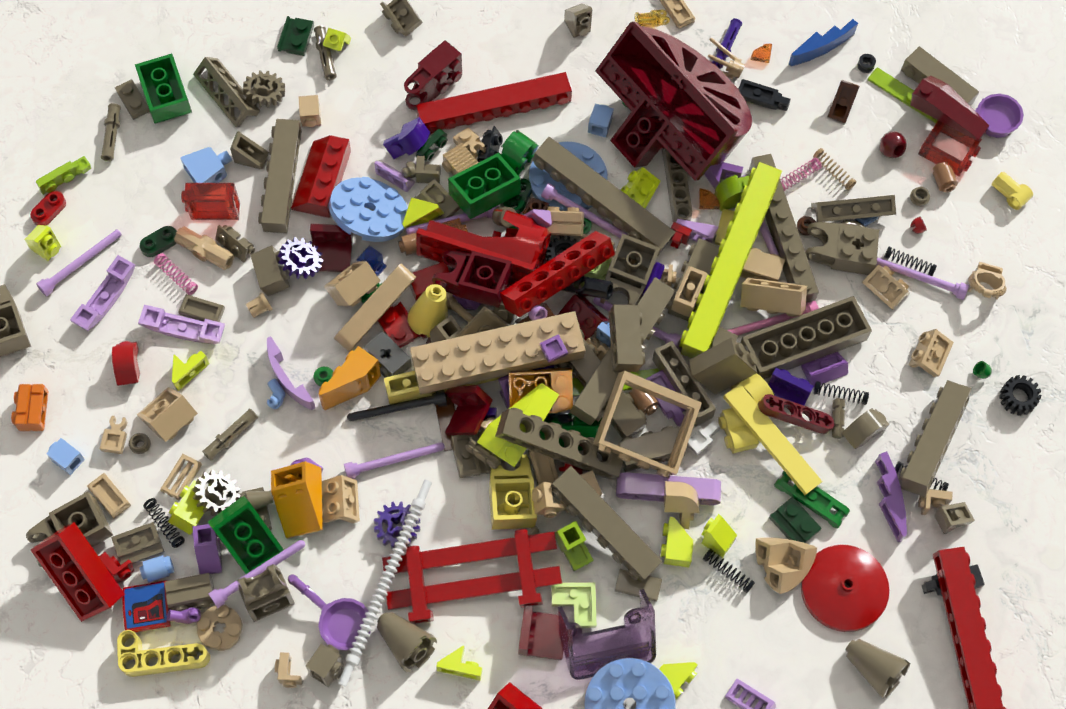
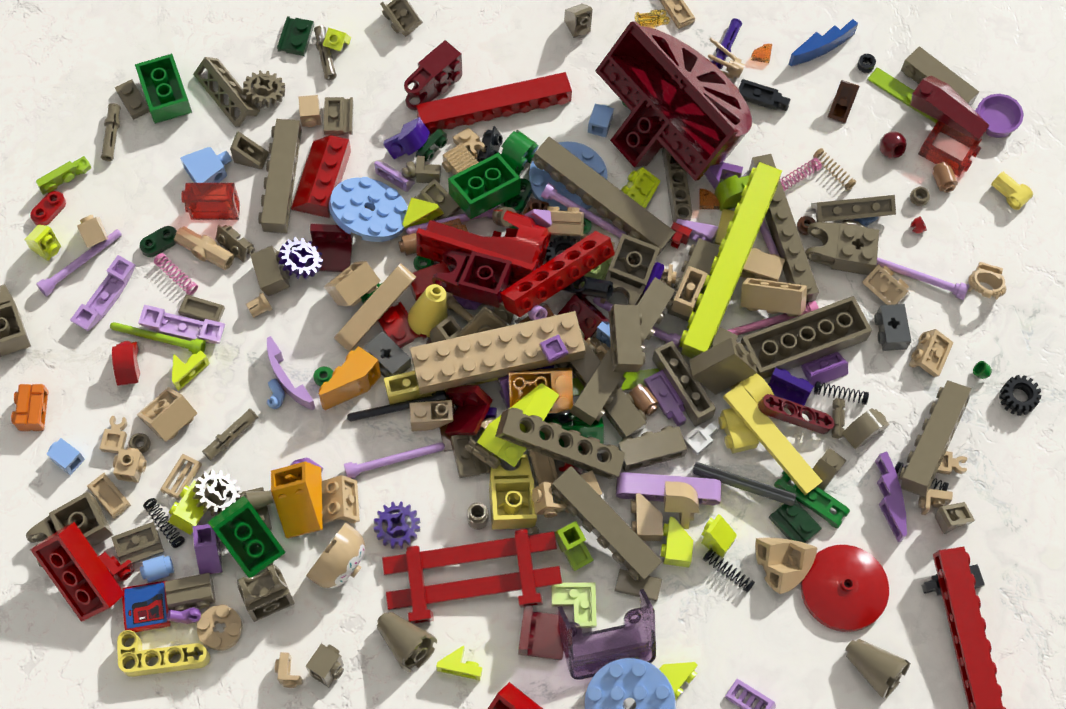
lavender piece [208,540,305,608] -> none
medium lavender piece [288,574,370,651] -> none
white hose [338,479,432,687] -> none
clear blue brick [356,245,387,276] -> none
tan window [593,371,702,478] -> none
black piece [884,246,937,276] -> none
none -> tan slope [77,215,108,248]
none -> lime piece [110,322,206,354]
none -> tan brick [113,448,147,483]
none -> tan cylinder [306,522,365,588]
none -> dark tan plate [324,97,353,135]
none -> tan slope [409,400,453,431]
none -> green plate [413,255,434,271]
none -> dark tan brick [467,503,489,530]
none -> tan slope [631,493,663,541]
none -> dark grey axle [693,462,796,506]
none -> dark tan slope [813,448,846,491]
none -> dark grey brick [874,304,911,351]
none -> tan plate [937,451,967,475]

